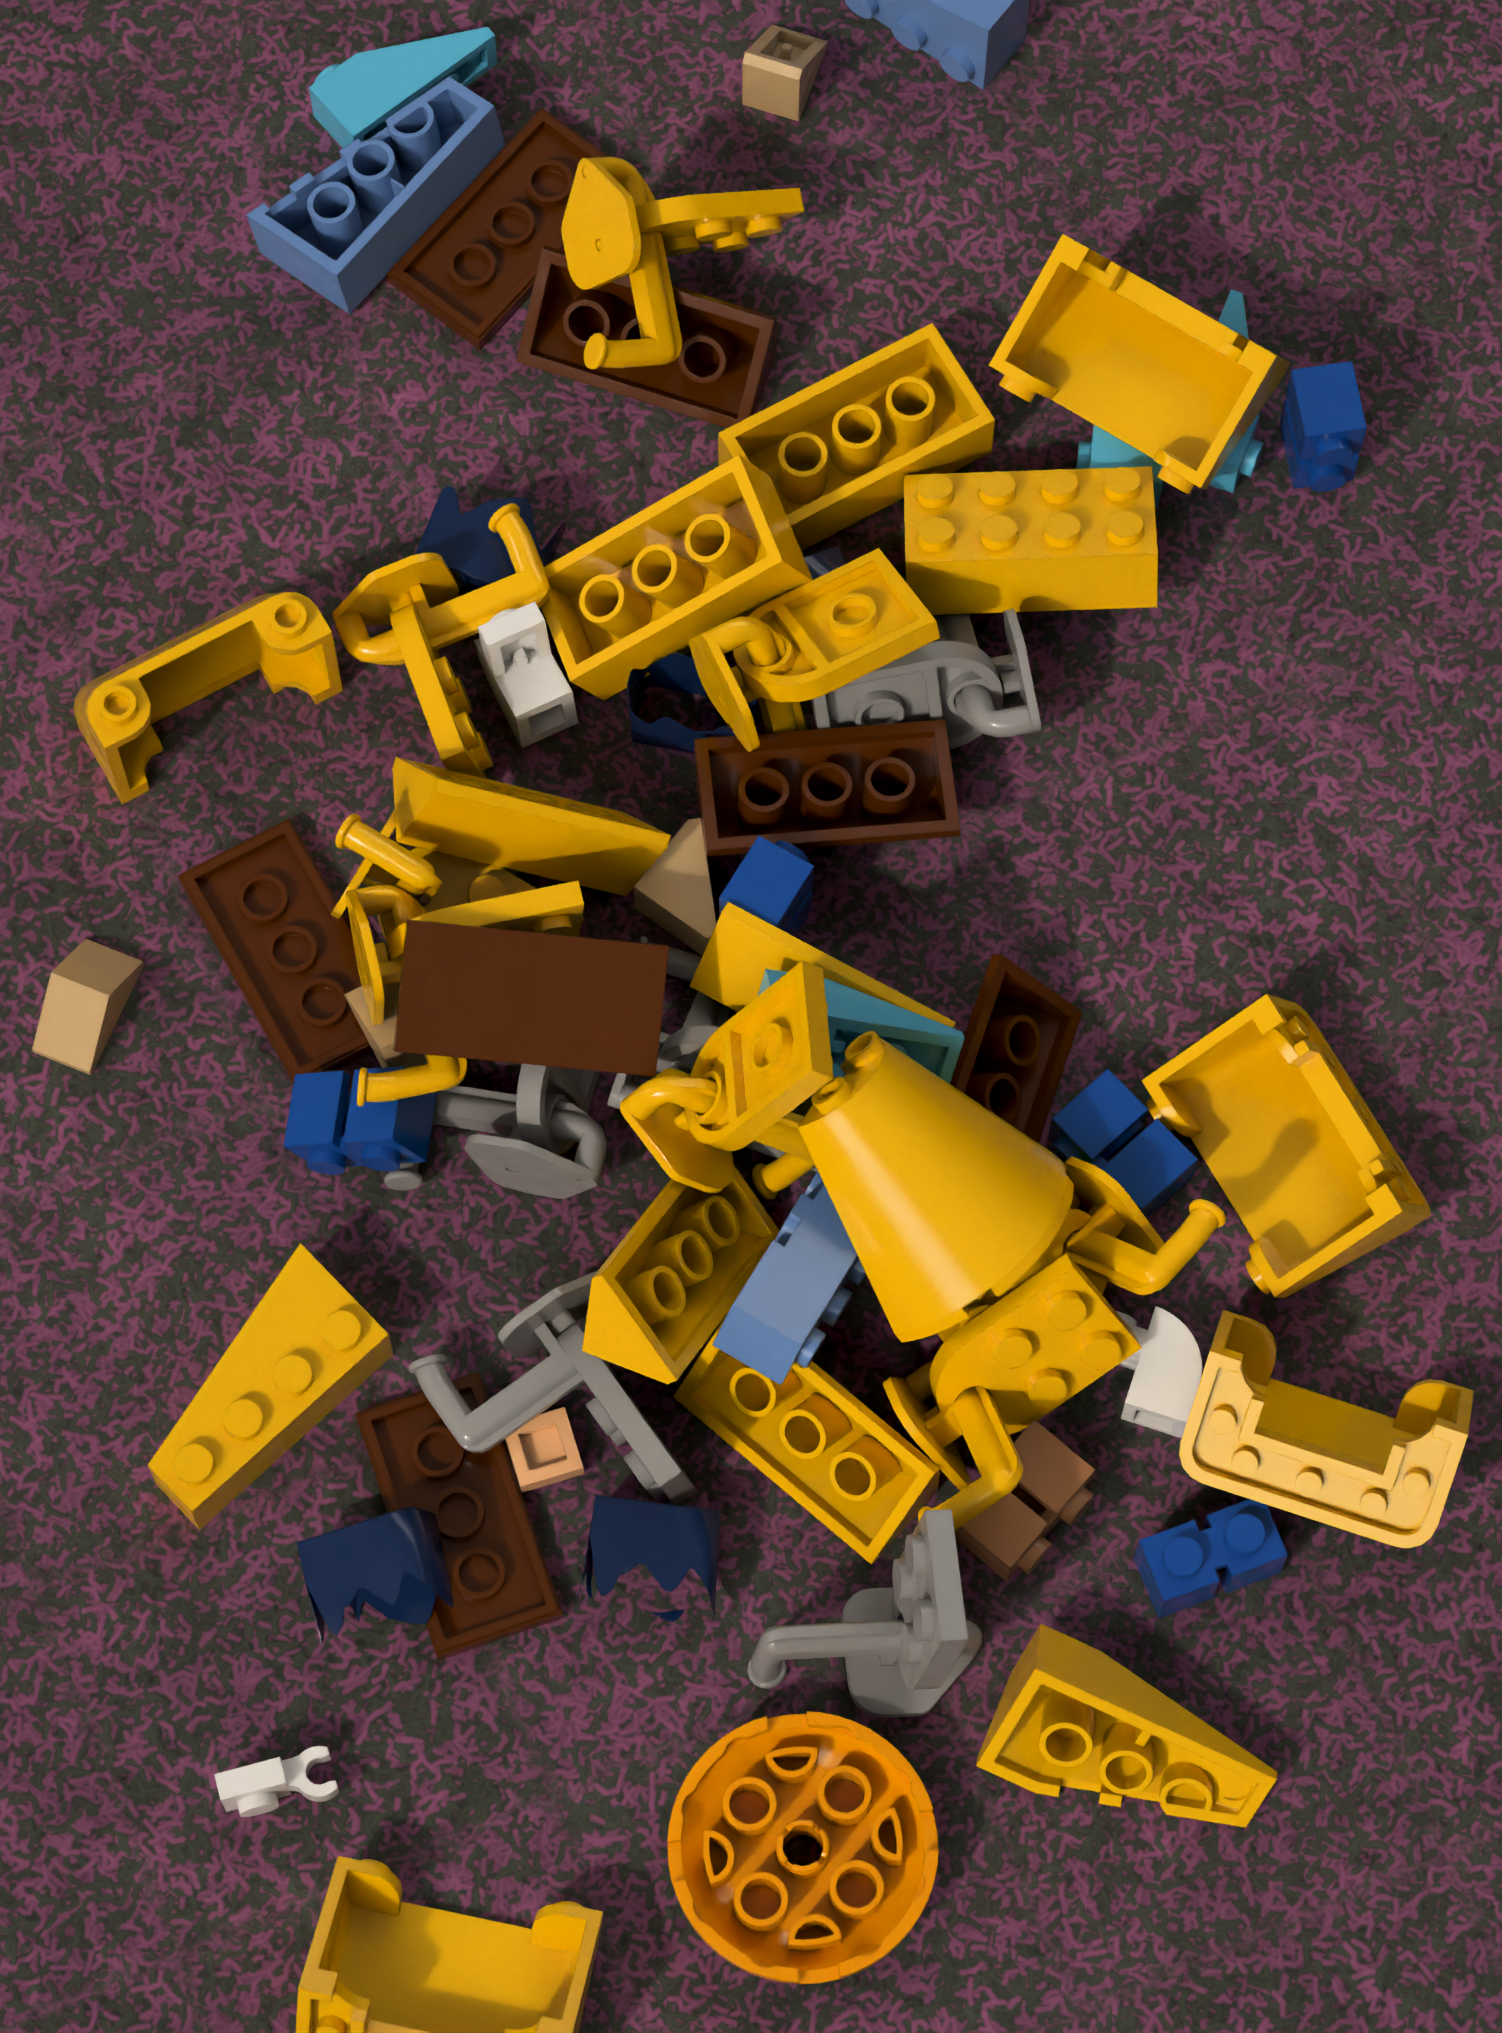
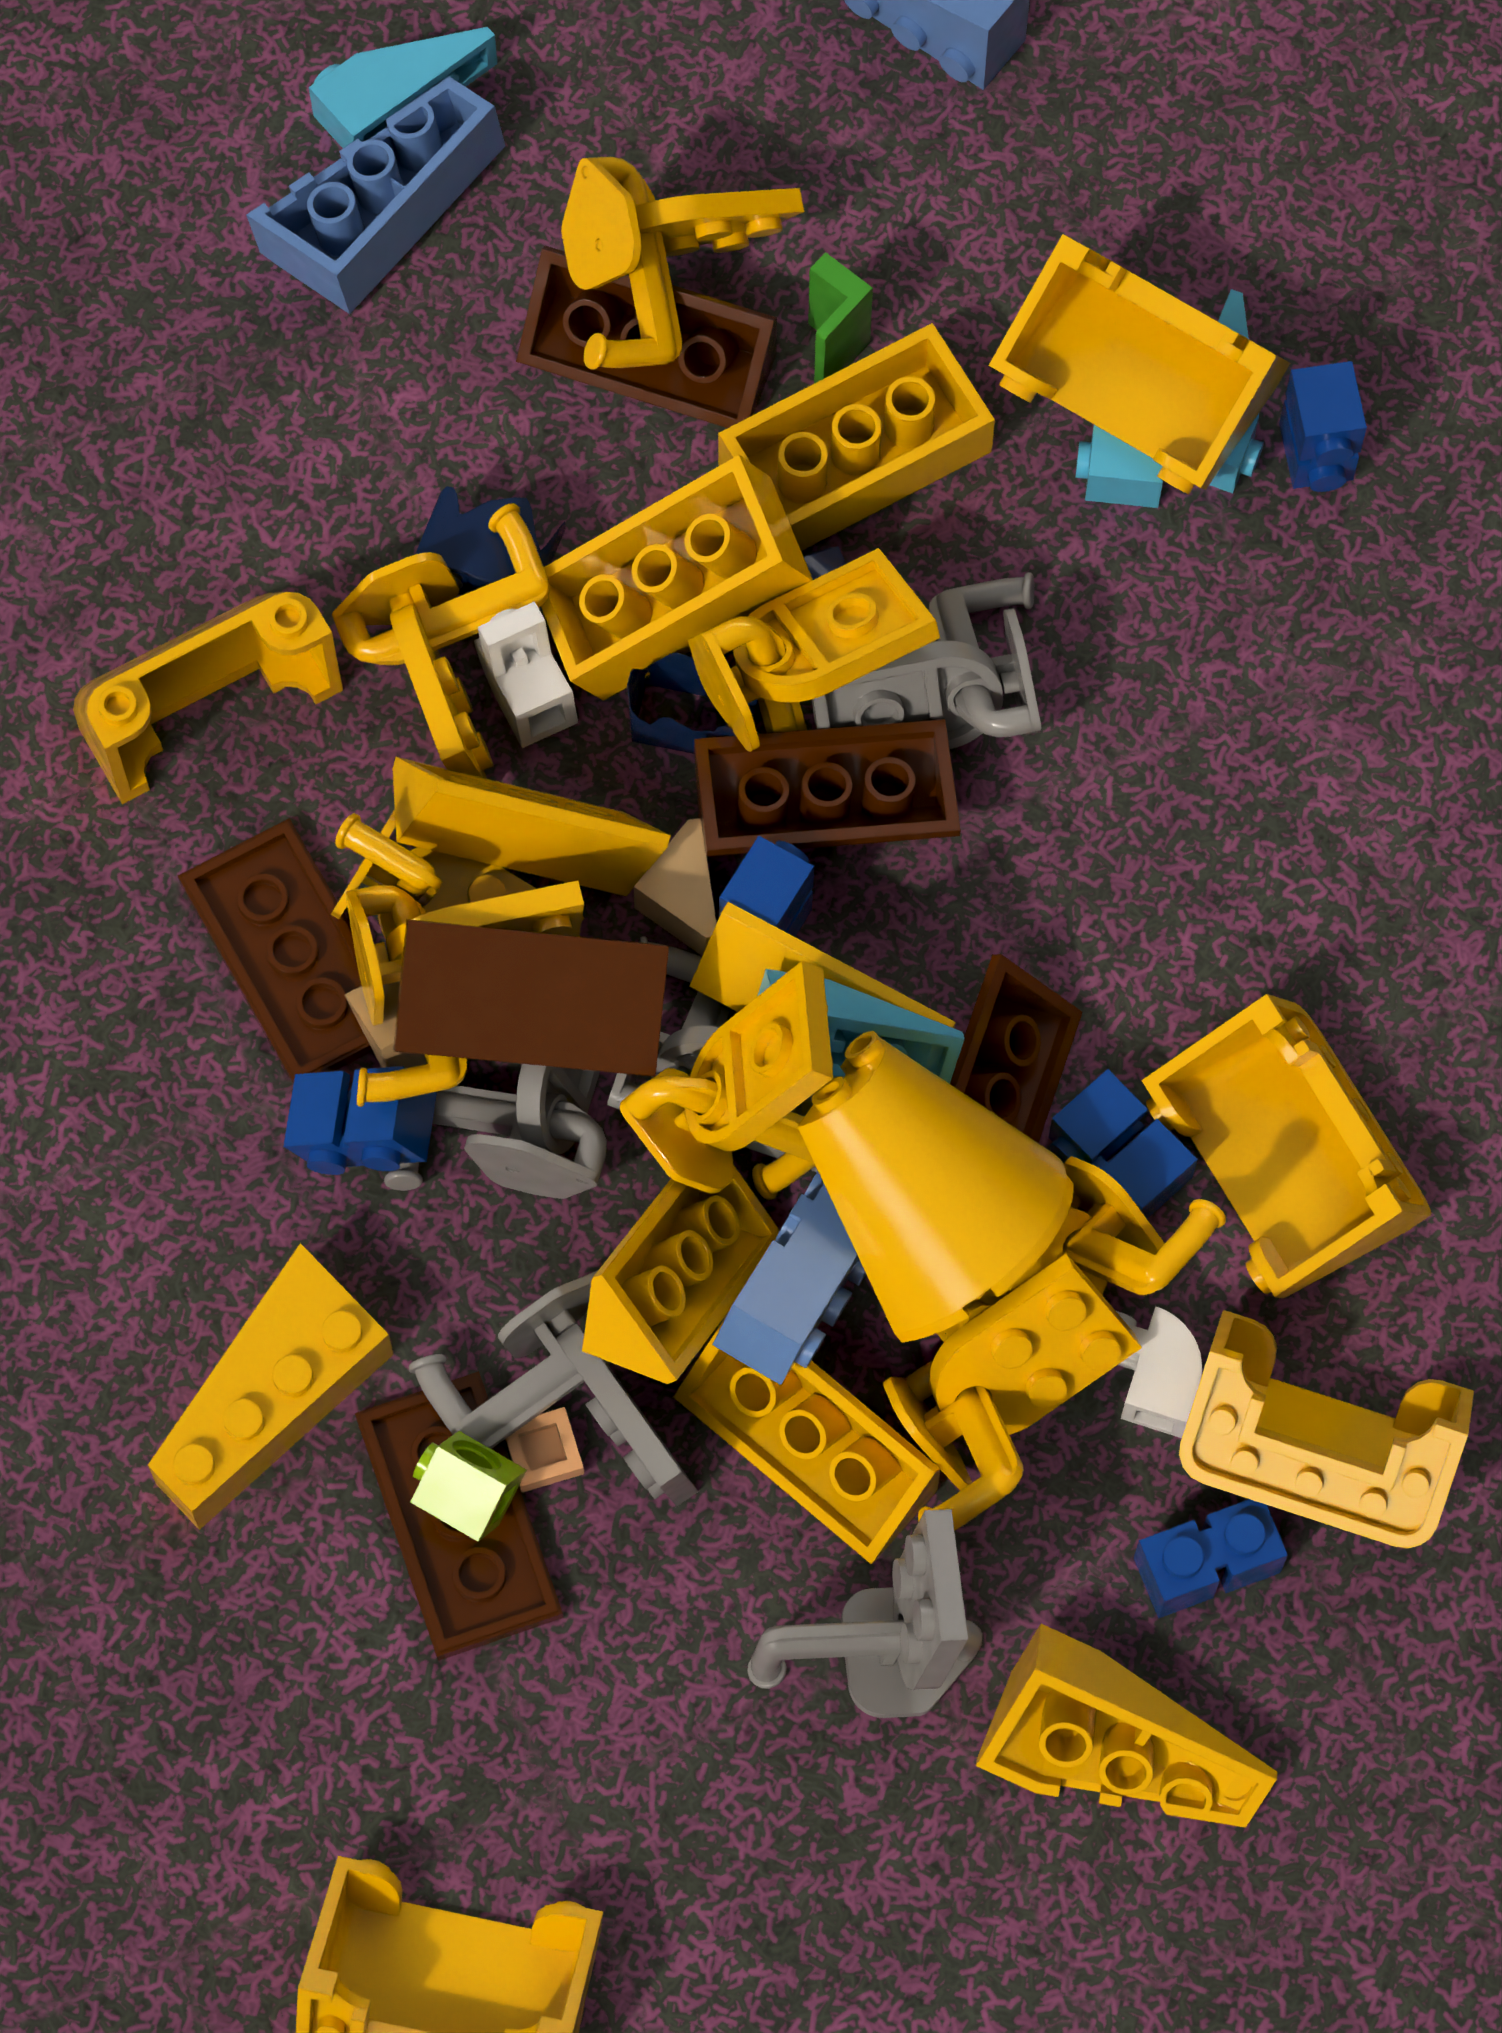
tan slope [32,939,144,1075] -> none
white plate [214,1746,339,1817] -> none
dark blue piece [297,1507,454,1645] -> none
reddish brown tile [387,108,610,350] -> none
dark blue piece [577,1494,721,1622] -> none
light orange brick [667,1711,939,1984] -> none
tan slope [742,25,828,121] -> none
yellow brick [903,466,1158,615] -> none
medium nougat piece [954,1419,1095,1582] -> none
none -> brick [410,1431,527,1542]
none -> bright green panel [808,252,873,383]

